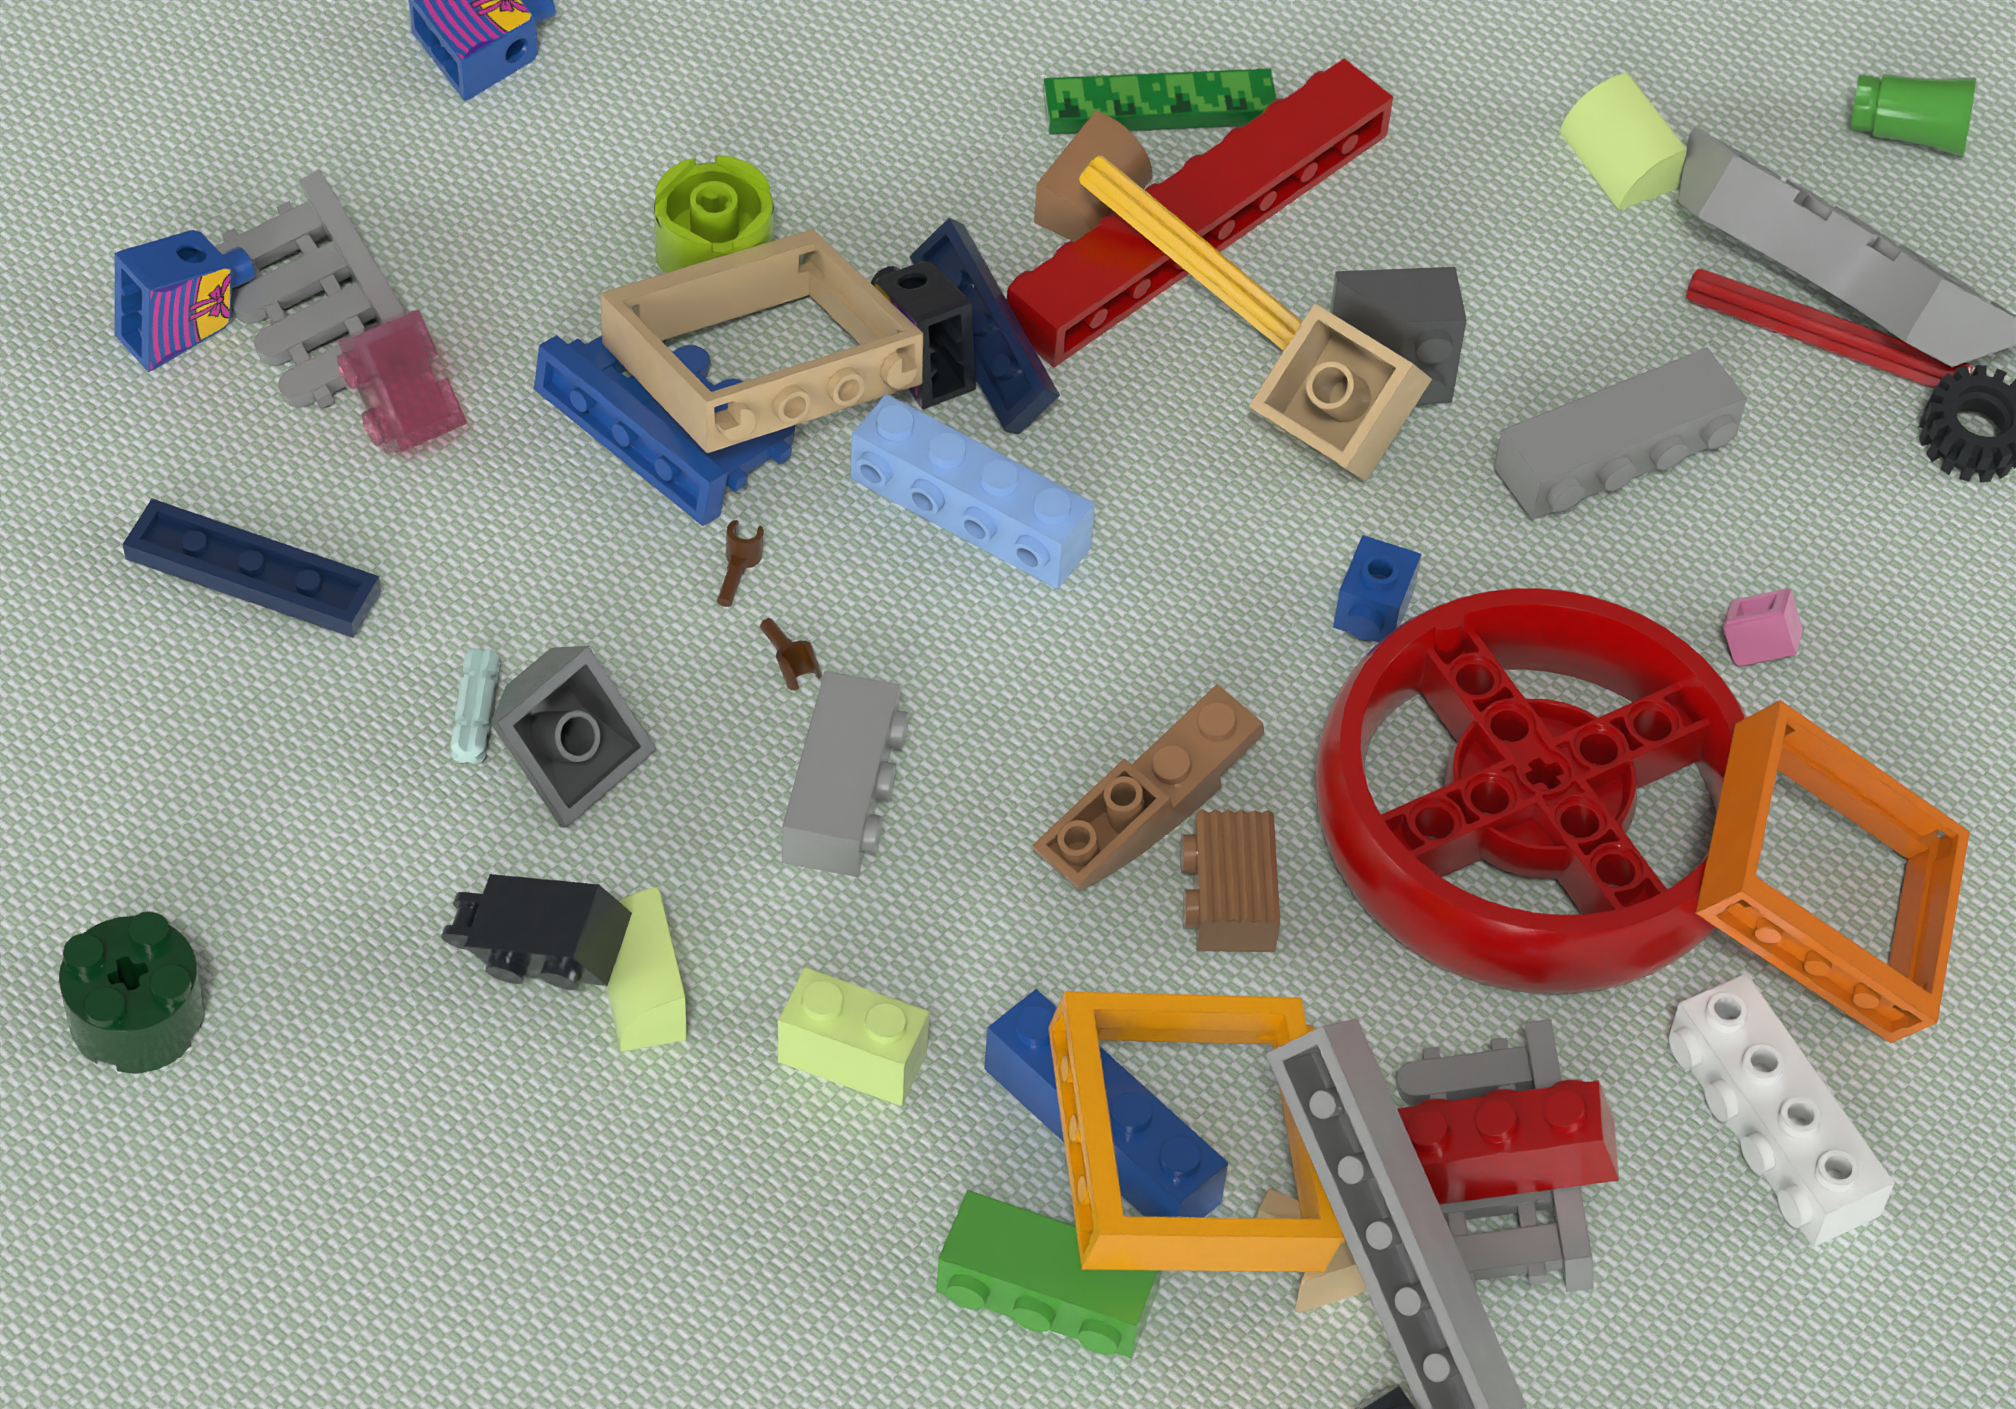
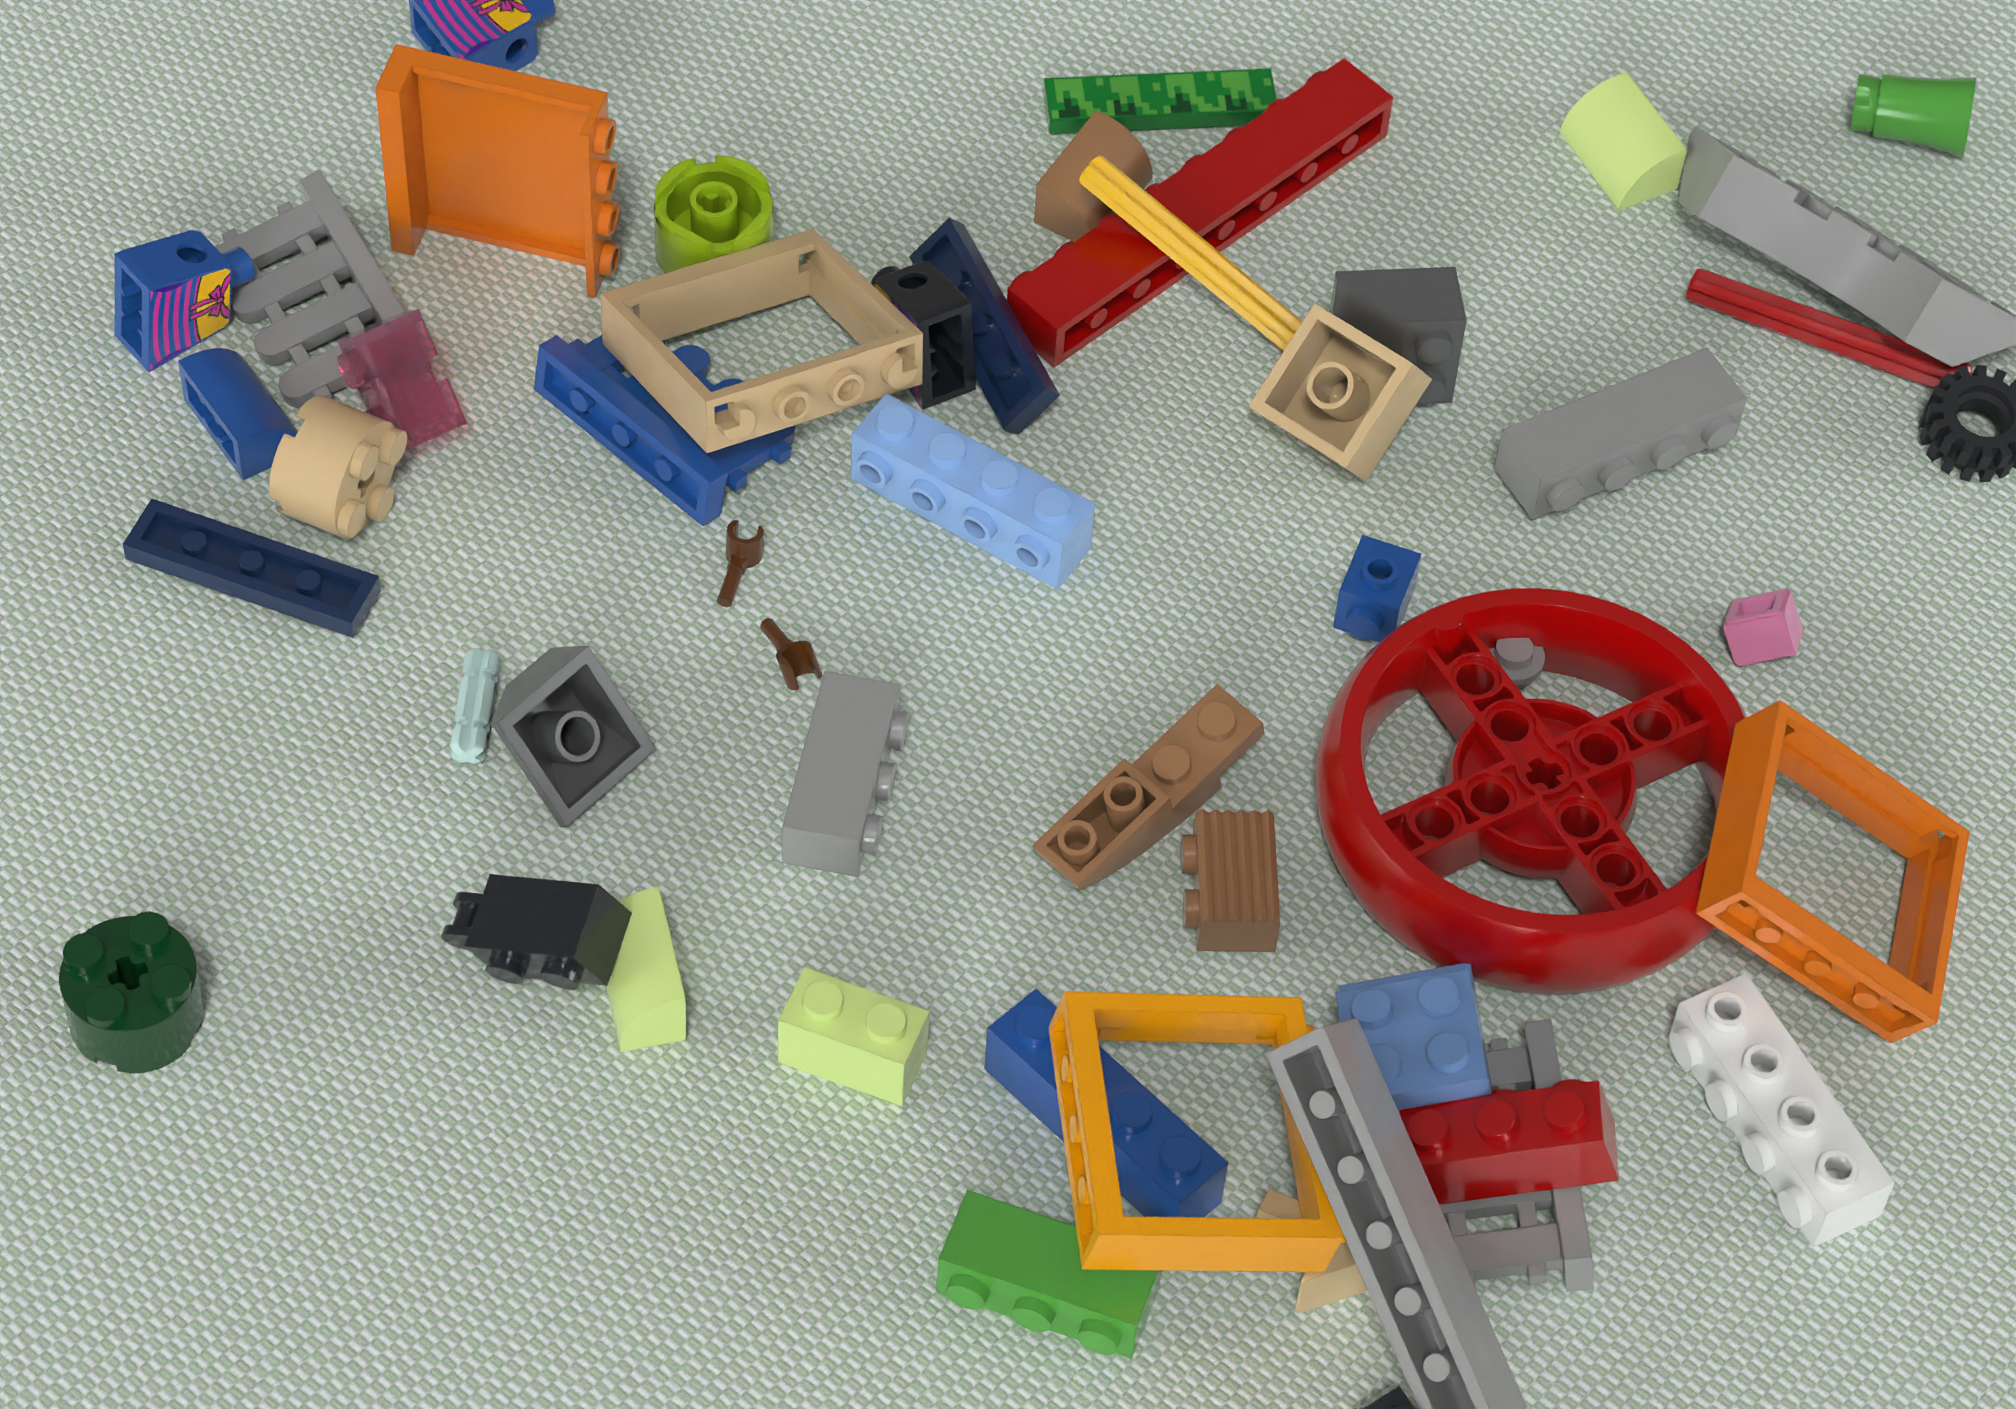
none -> blue brick [178,348,298,481]
none -> tan brick [269,395,407,539]
none -> orange panel [375,44,621,298]
none -> medium blue bracket [1335,963,1492,1110]
none -> light grey plate [1489,638,1545,689]

